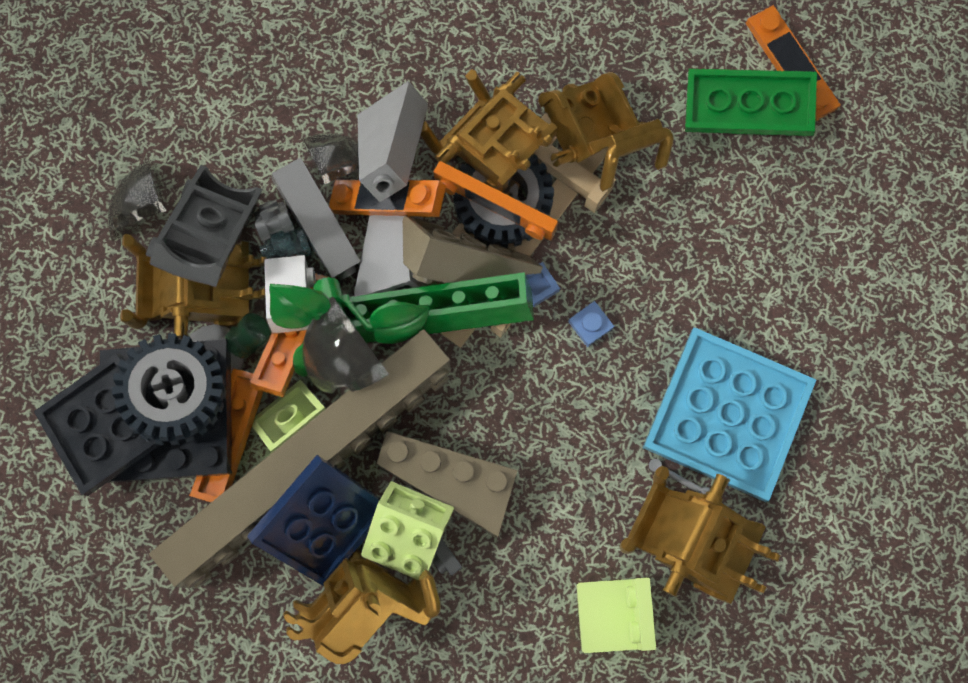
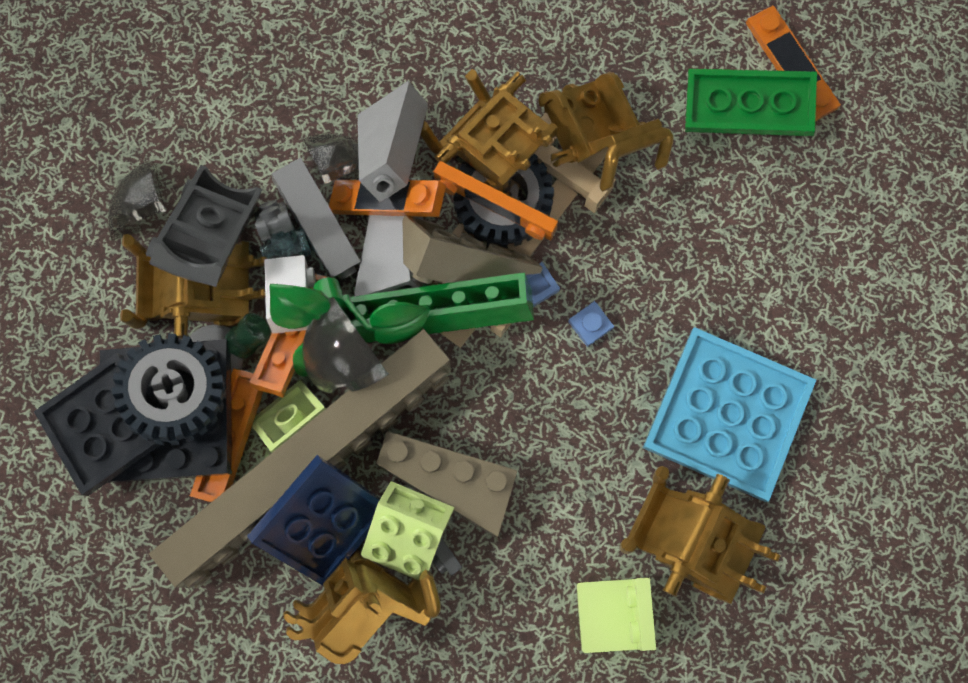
light grey hinge [649,459,710,494] -> none

